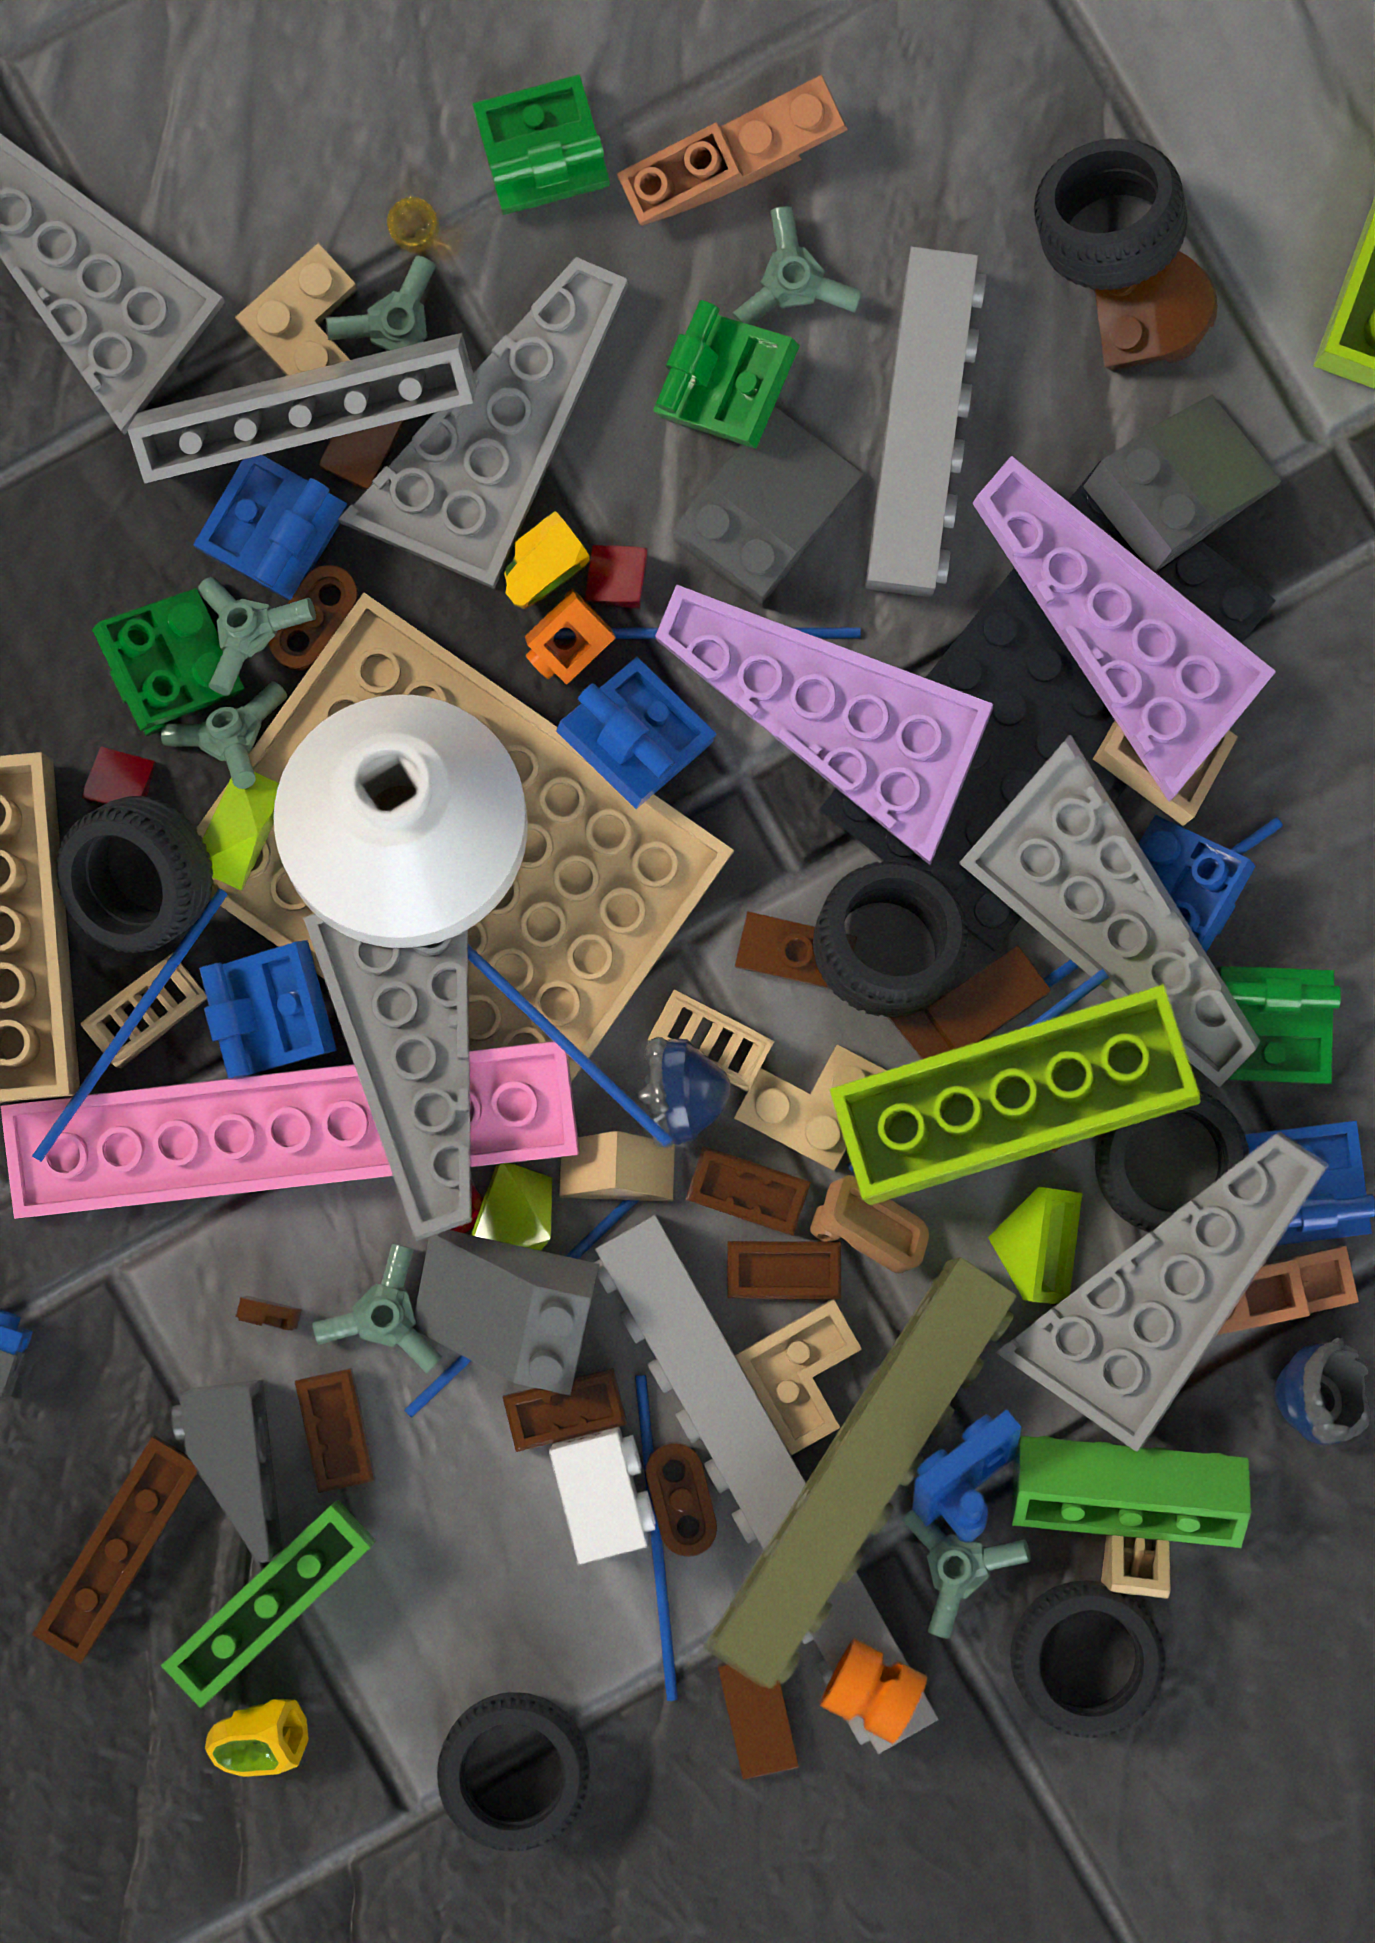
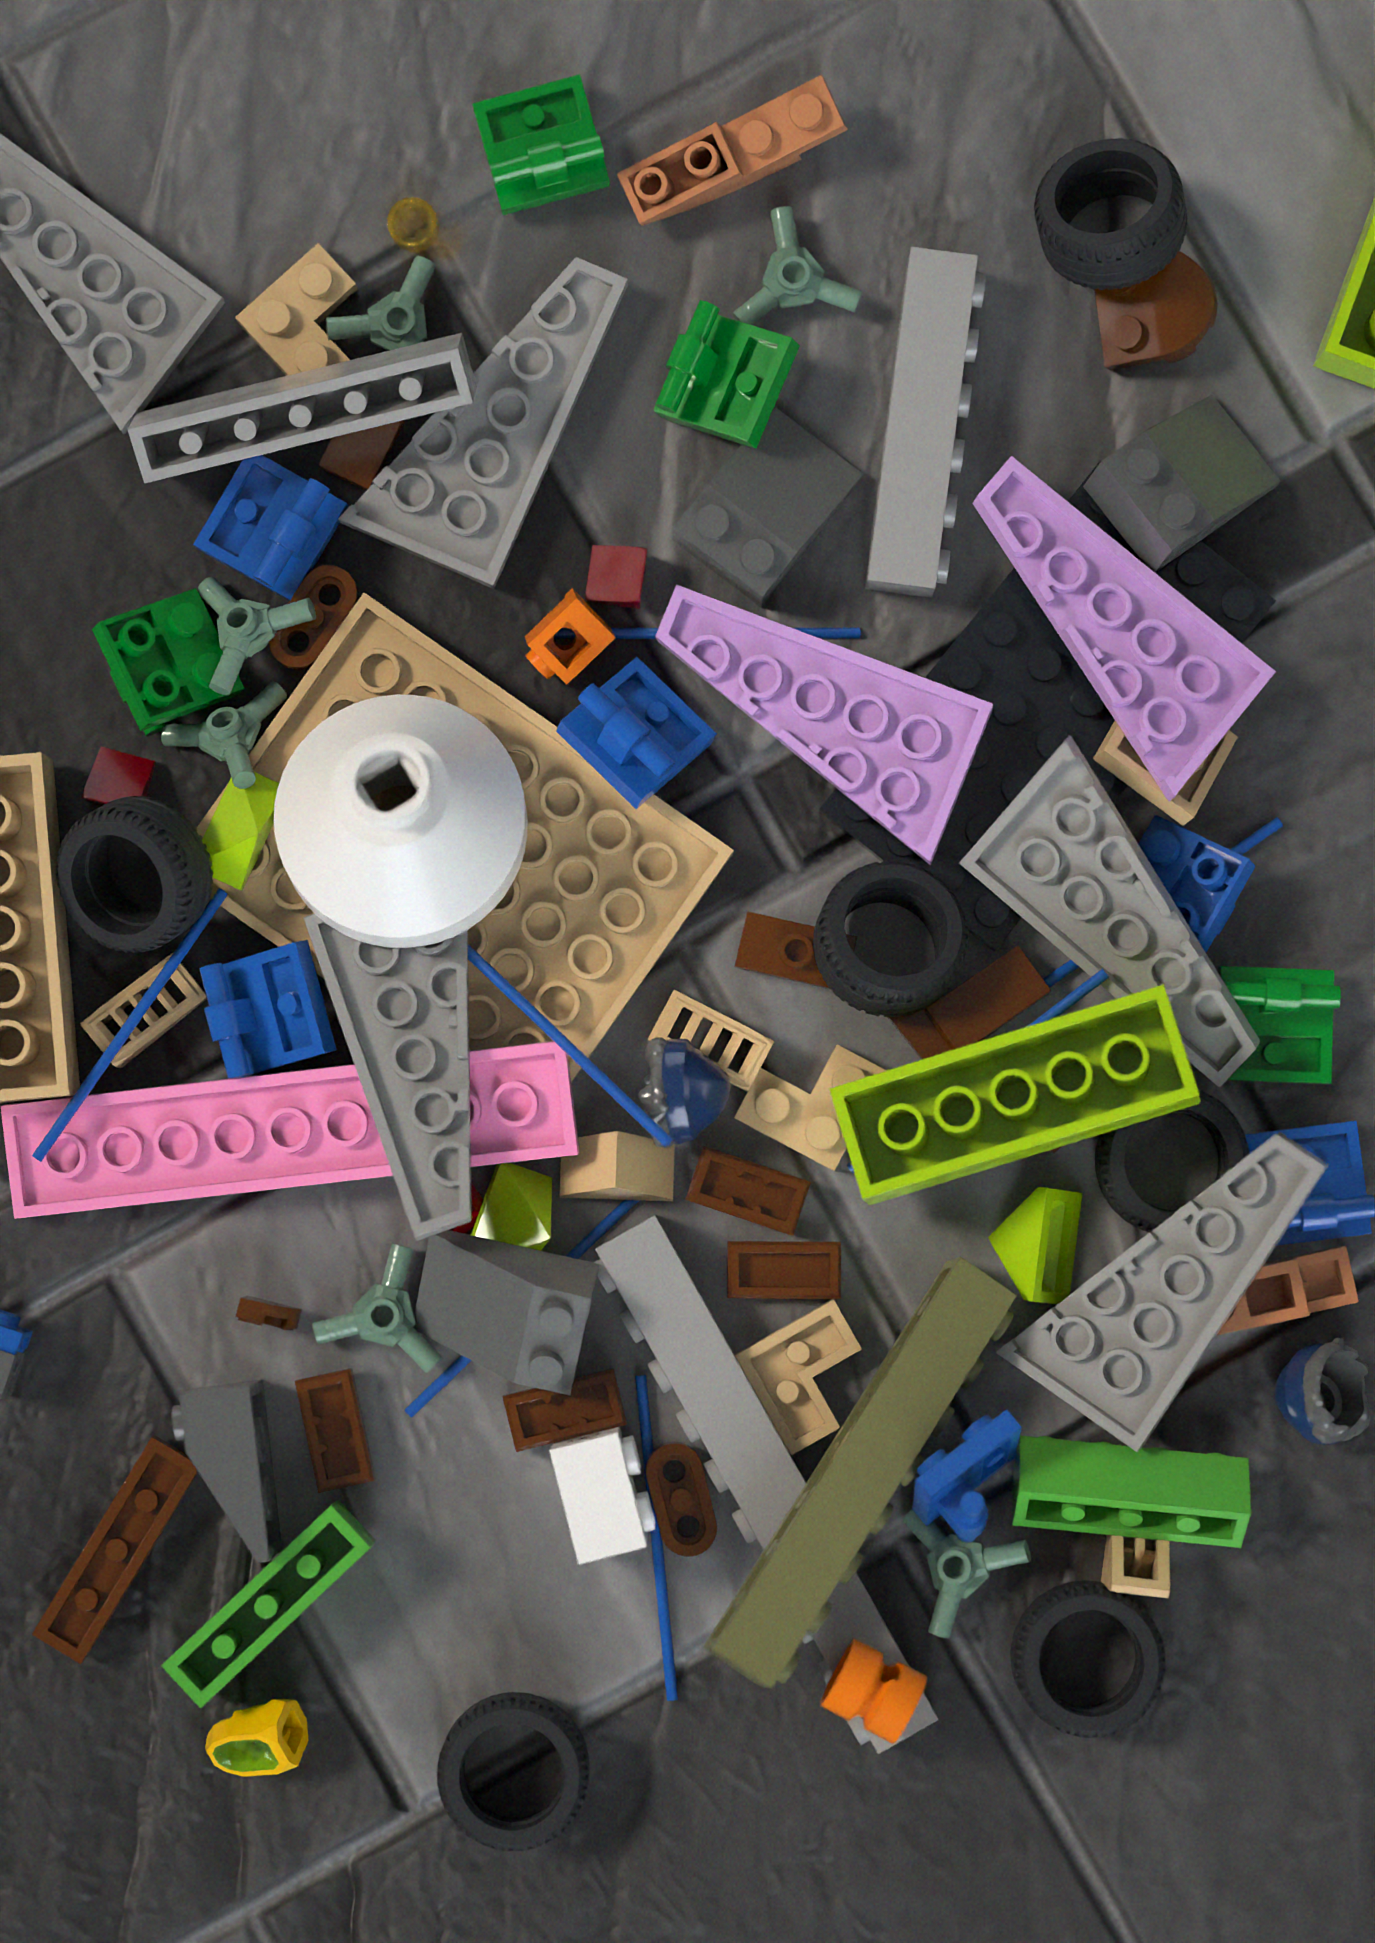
yellow rock [504,511,590,609] -> none
reddish brown tile [718,1663,799,1780] -> none
medium nougat piece [810,1175,929,1274] -> none

